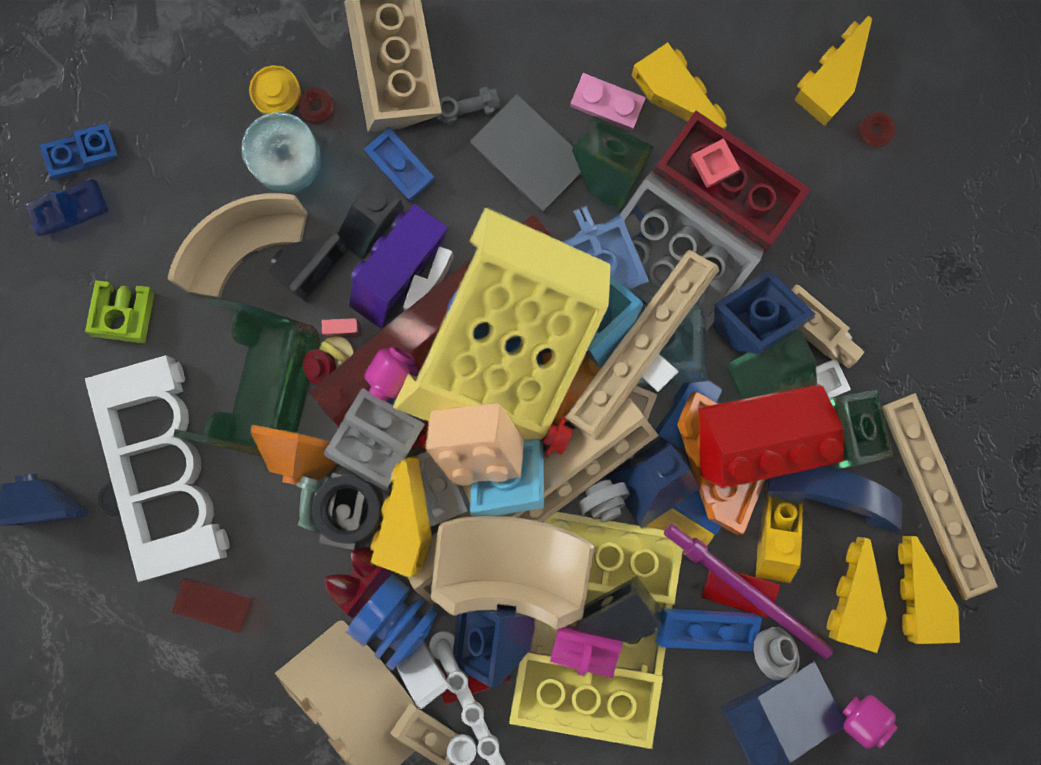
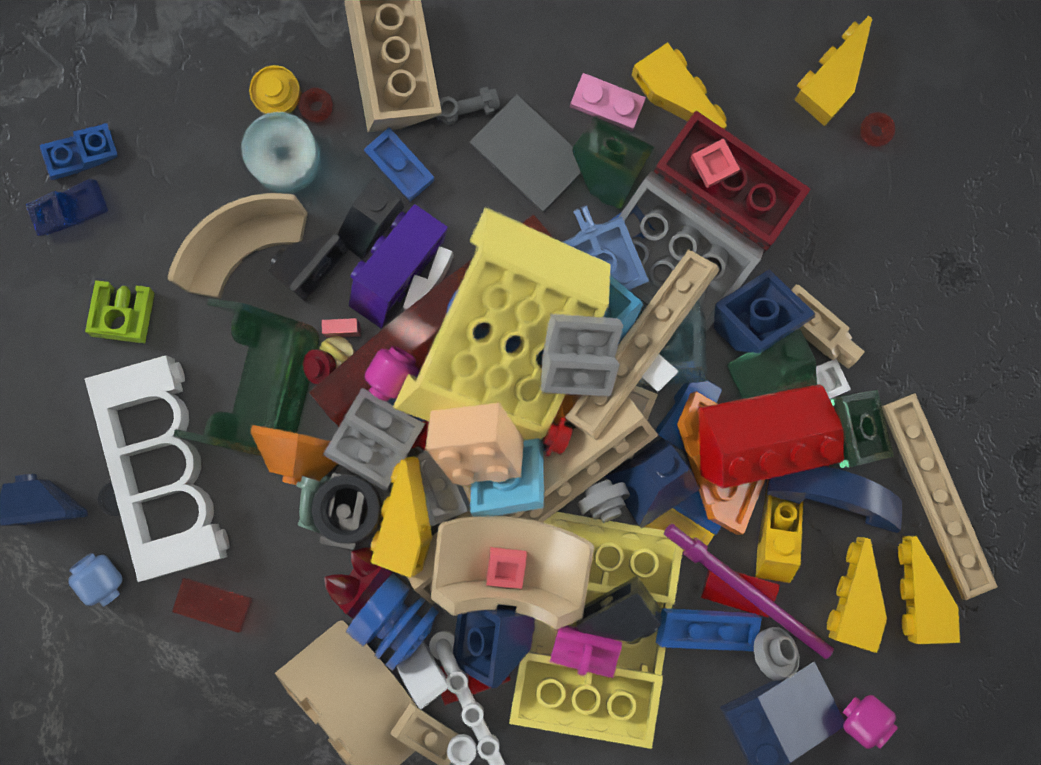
none -> medium blue head [69,553,123,607]
none -> coral tile [486,547,527,589]
none -> light grey slope [541,314,624,396]

